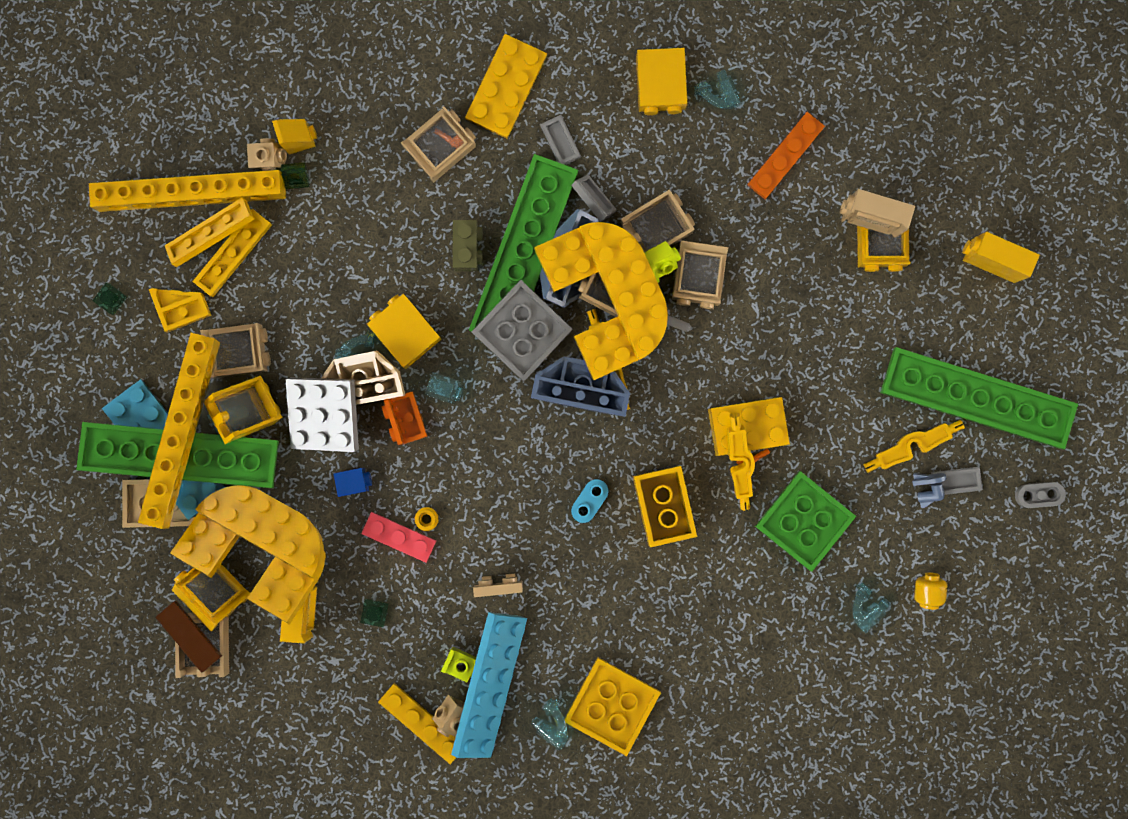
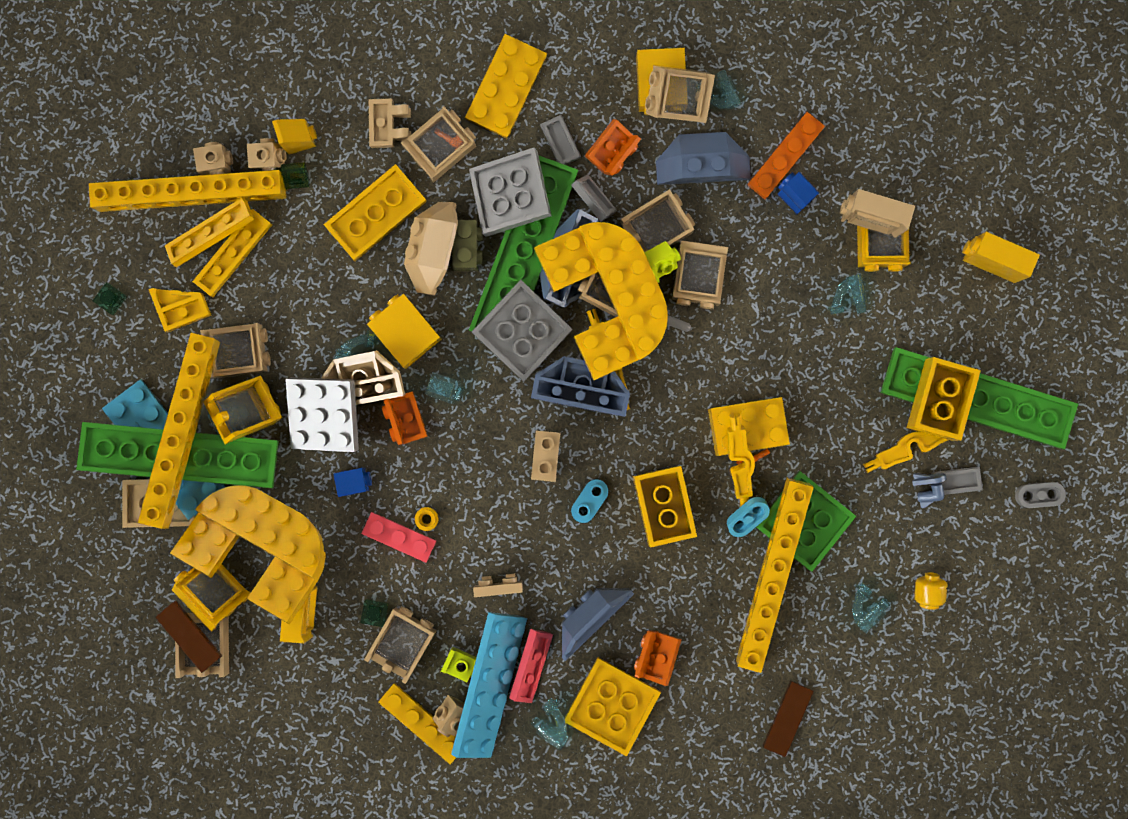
none -> tan brick [193,142,233,175]
none -> yellow plate [323,164,427,262]
none -> window [364,606,437,684]
none -> tan plate [369,98,411,148]
none -> tan wedge [404,202,458,295]
none -> light grey plate [469,147,552,237]
none -> coral plate [509,629,553,703]
none -> tan window [531,431,561,482]
none -> sand blue wedge [562,588,634,661]
none -> orange bracket [585,119,641,176]
none -> orange bracket [634,630,682,686]
none -> tan window [645,65,715,123]
none -> sand blue wedge [656,132,751,185]
none -> medium azure plate [727,497,770,537]
none -> yellow brick [736,478,814,673]
none -> reddish brown tile [763,680,814,757]
none -> blue brick [778,172,819,215]
none -> clear light blue plant [828,274,868,315]
none -> yellow brick [907,357,981,441]

